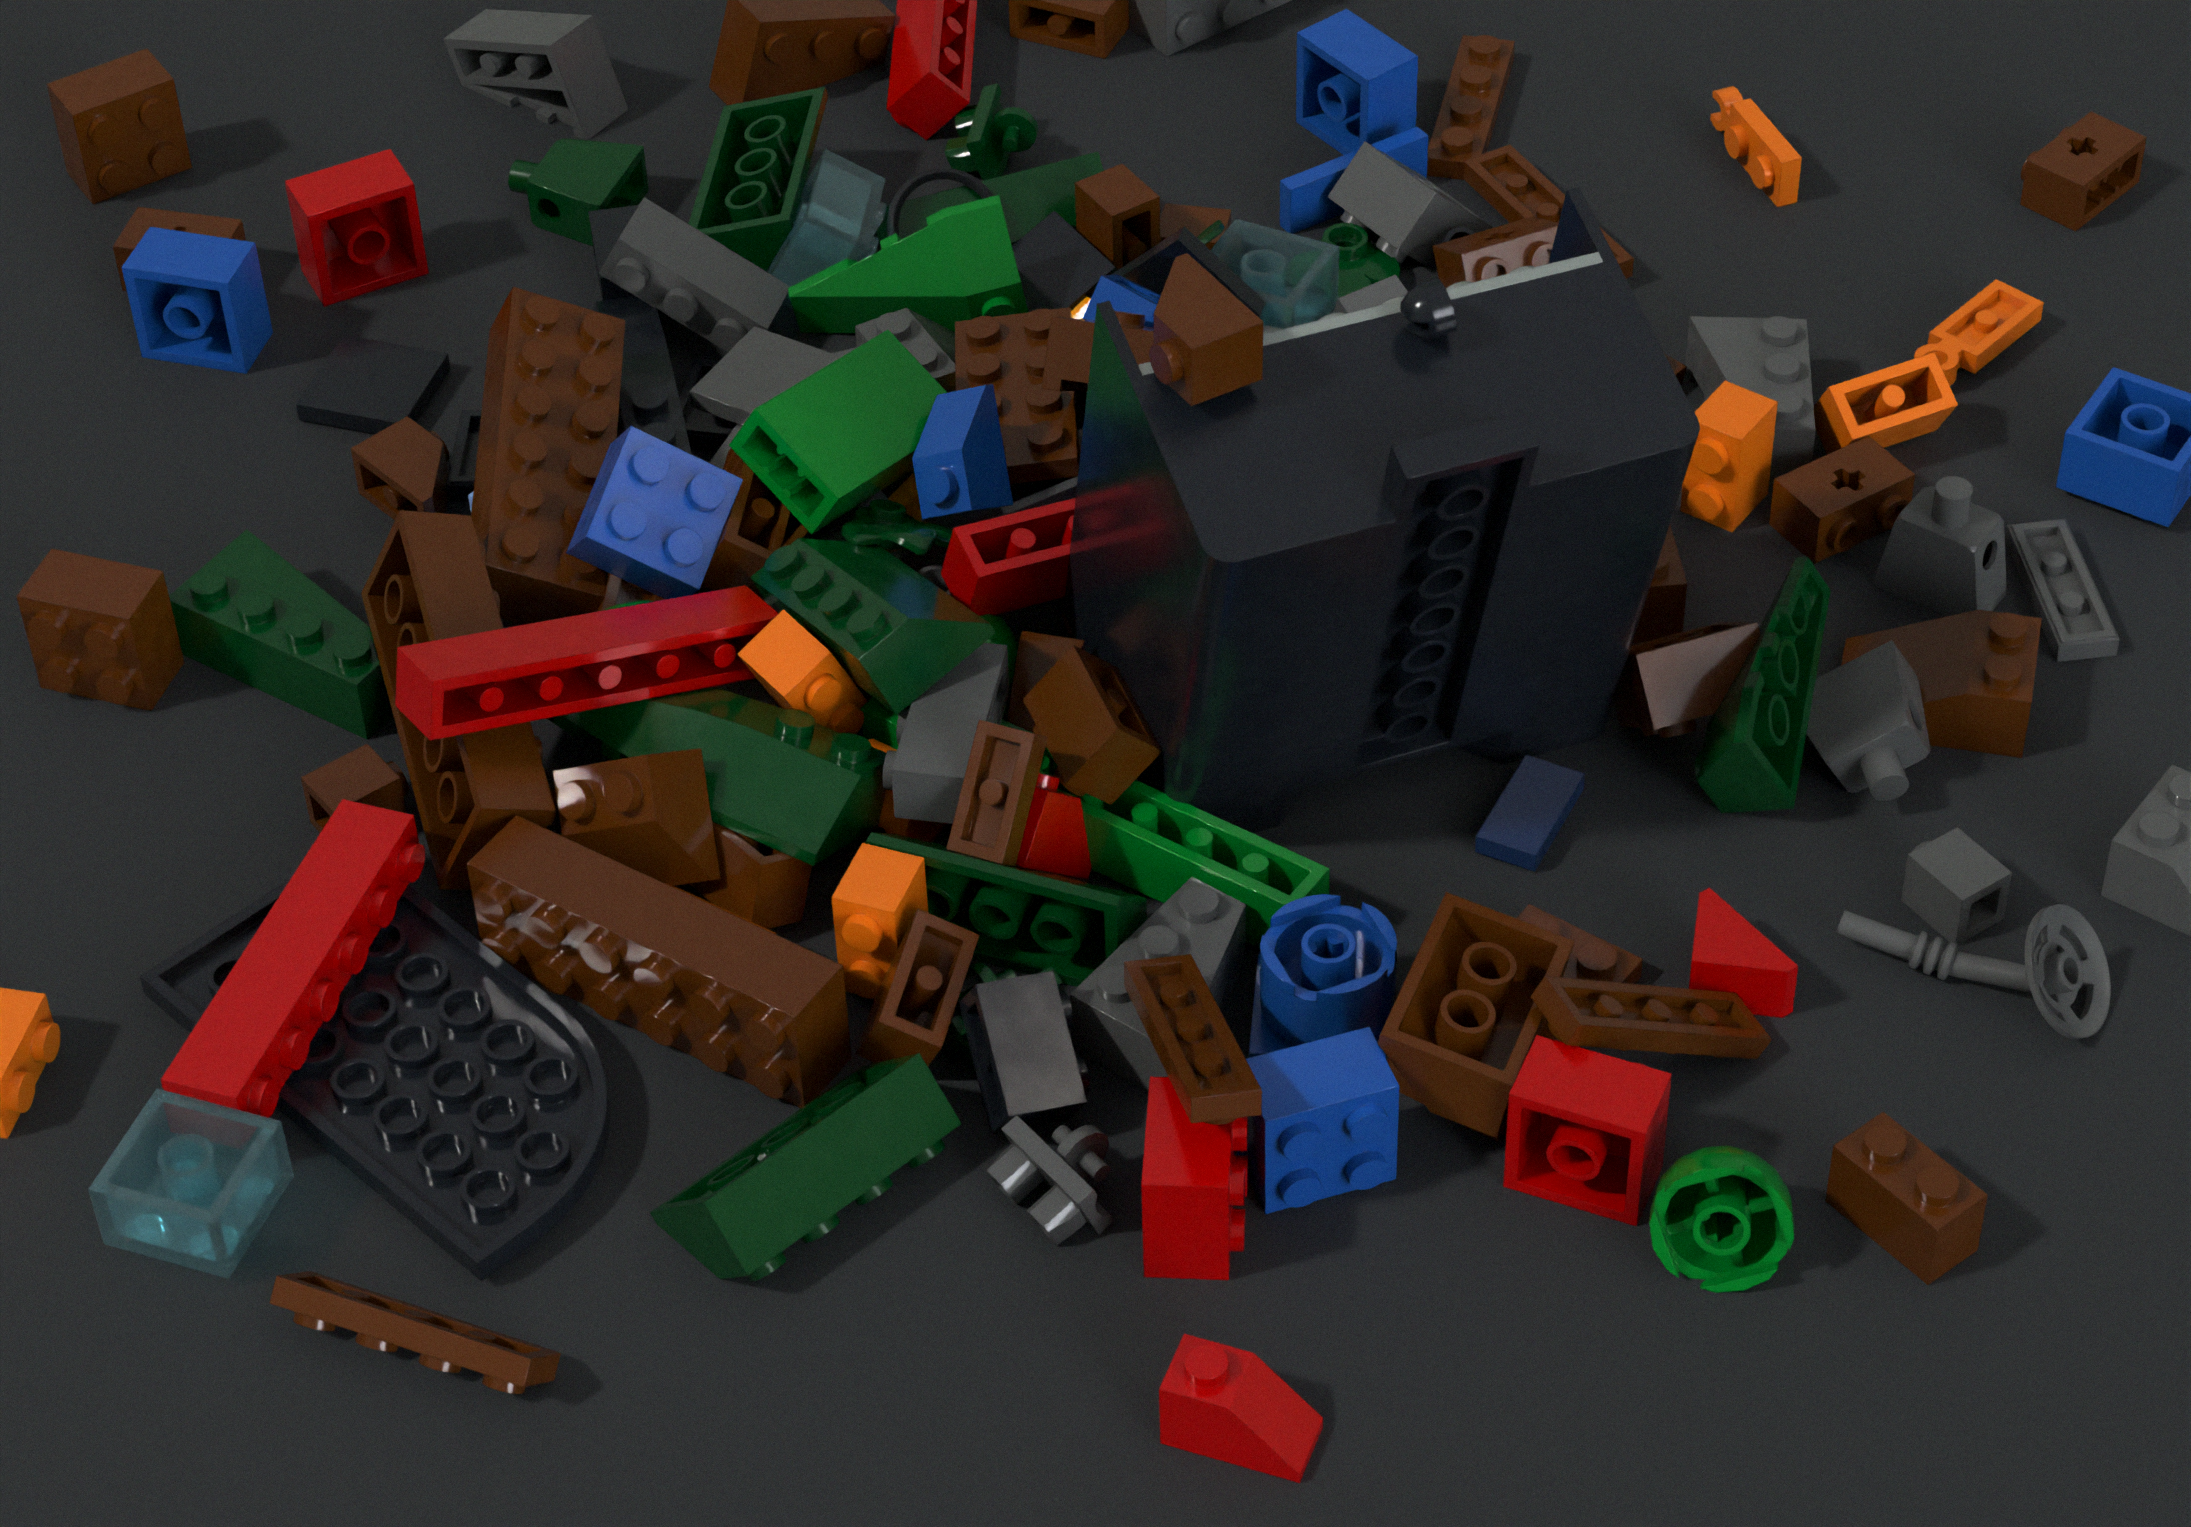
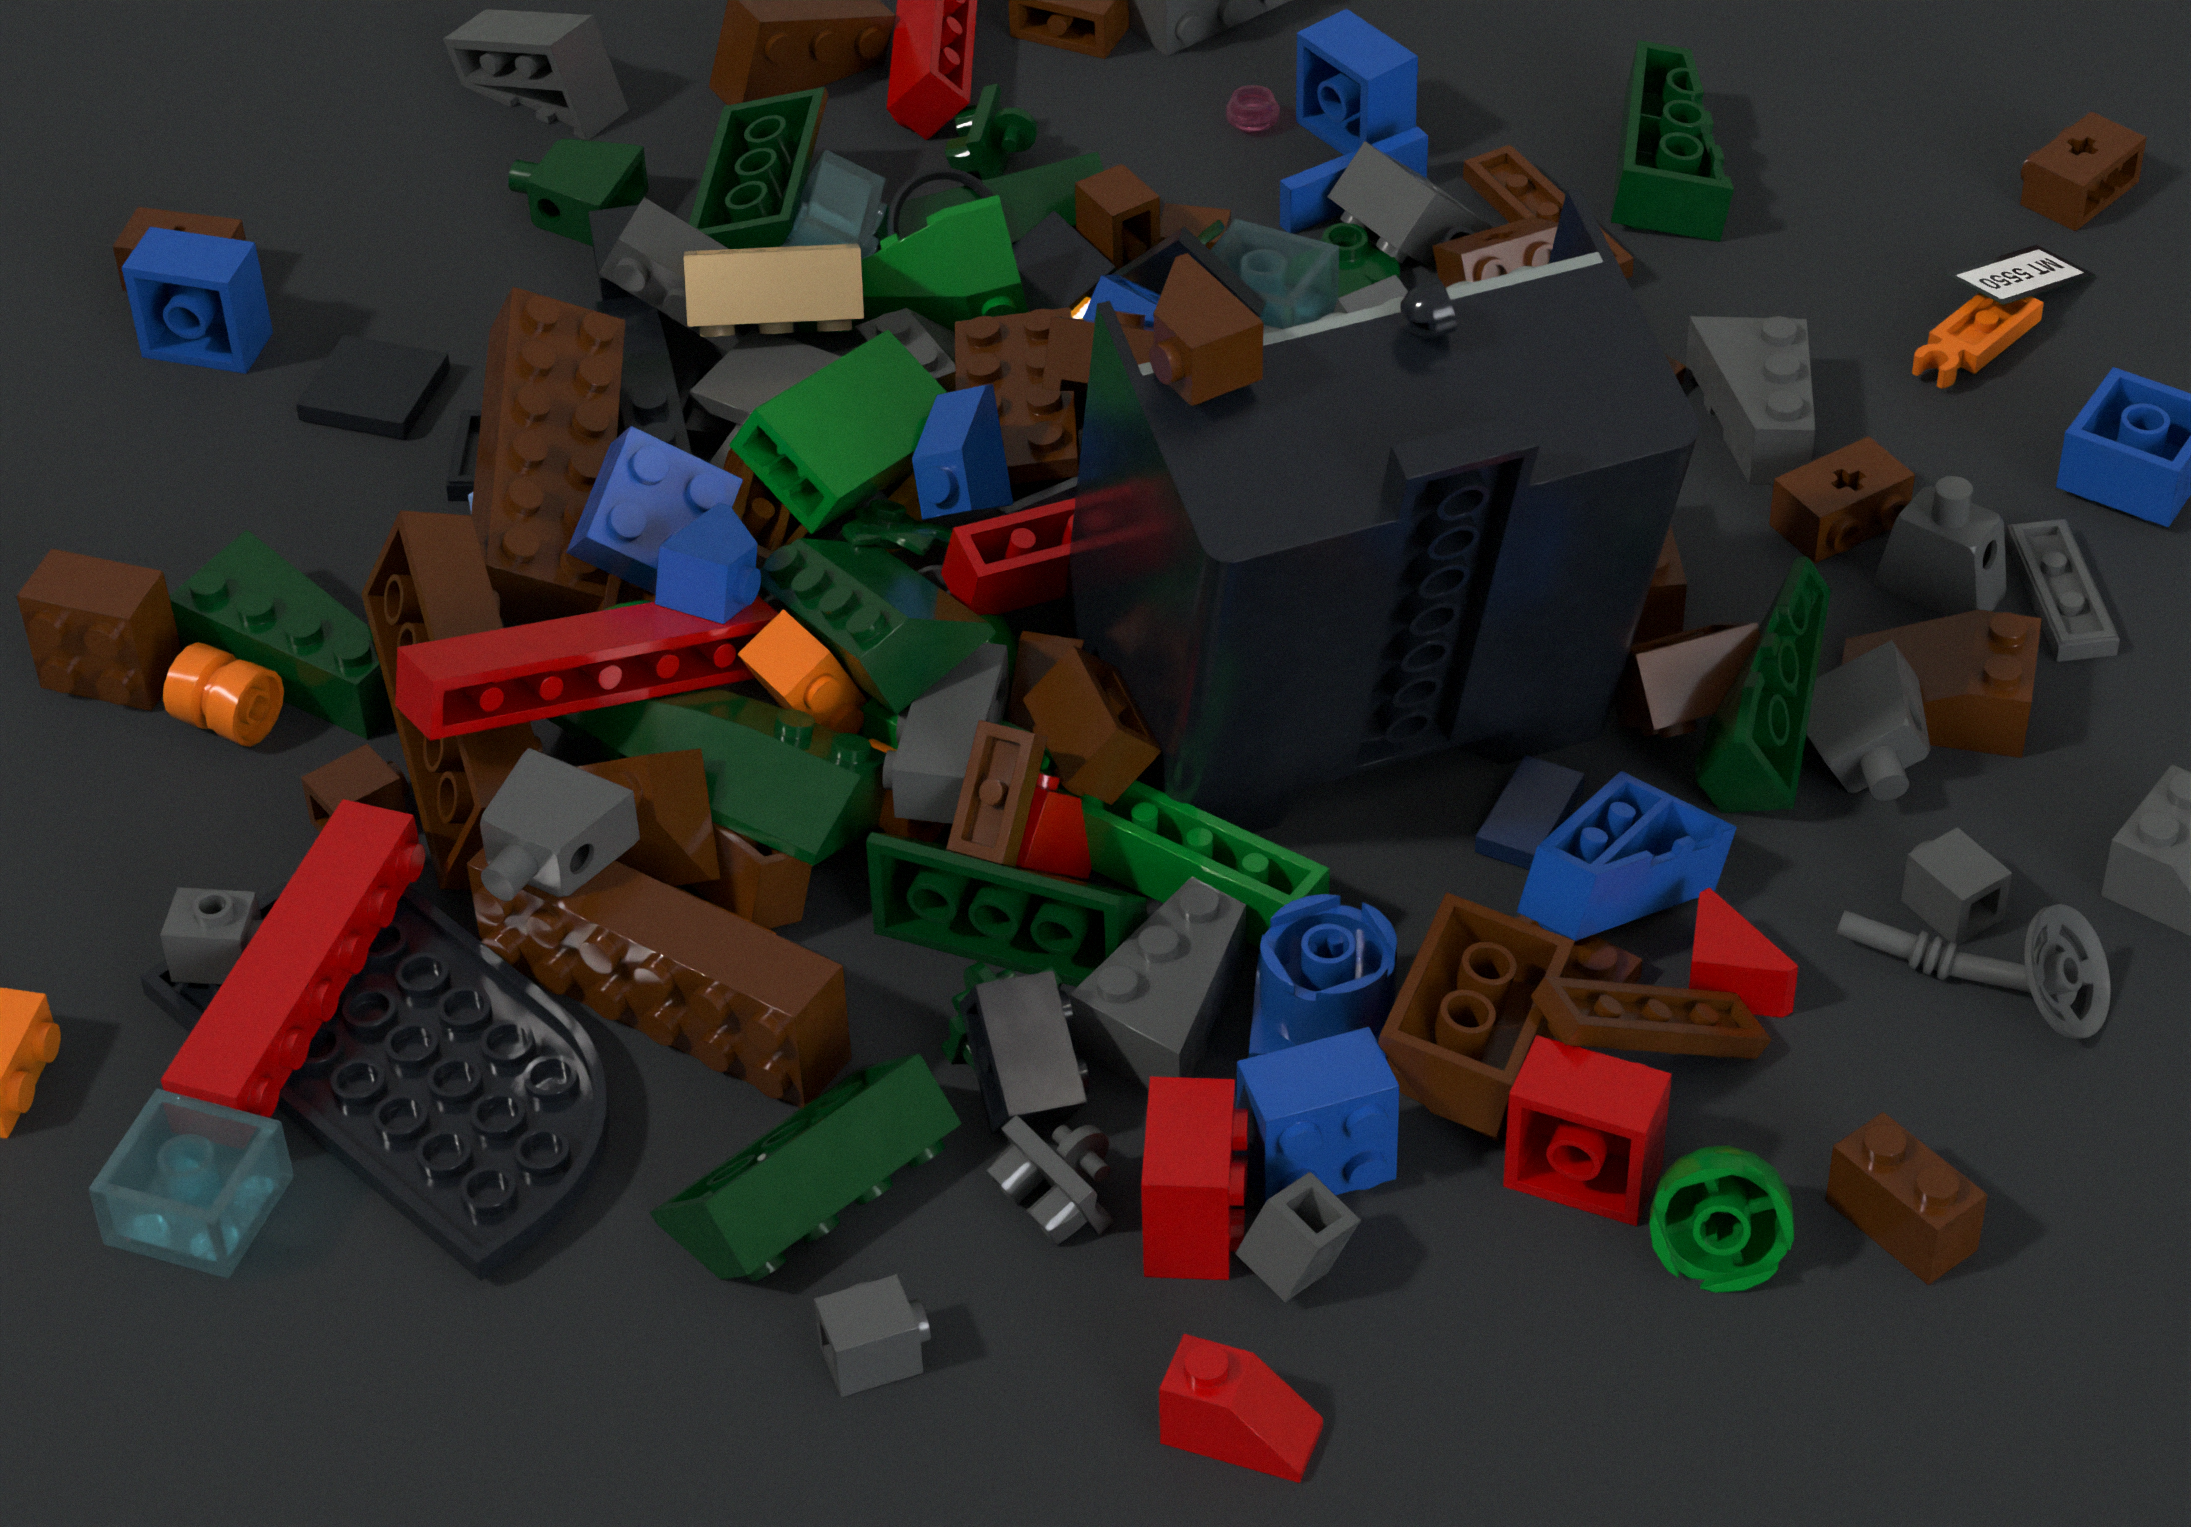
reddish brown brick [47,48,192,204] -> none
reddish brown plate [269,1271,561,1394] -> none
red brick [285,149,429,307] -> none
reddish brown slope [351,416,449,520] -> none
orange brick [831,843,929,999] -> none
reddish brown slope [855,909,980,1066] -> none
reddish brown plate [1124,954,1262,1125] -> none
reddish brown plate [1427,35,1515,180] -> none
orange brick [1680,380,1778,533] -> none
orange plate [1710,86,1802,208] -> none
orange brick [1814,352,1958,454] -> none
none -> dark grey brick [160,887,264,985]
none -> orange wheel [163,642,284,747]
none -> dark grey torso [480,748,640,901]
none -> blue slope [655,502,761,624]
none -> tan slope [684,243,864,337]
none -> dark grey brick [814,1274,931,1397]
none -> clear pink plate [1226,85,1280,133]
none -> dark grey brick [1235,1172,1361,1302]
none -> blue wedge [1517,771,1737,941]
none -> dark green wedge [1611,40,1734,242]
none -> sticker [1944,244,2095,305]

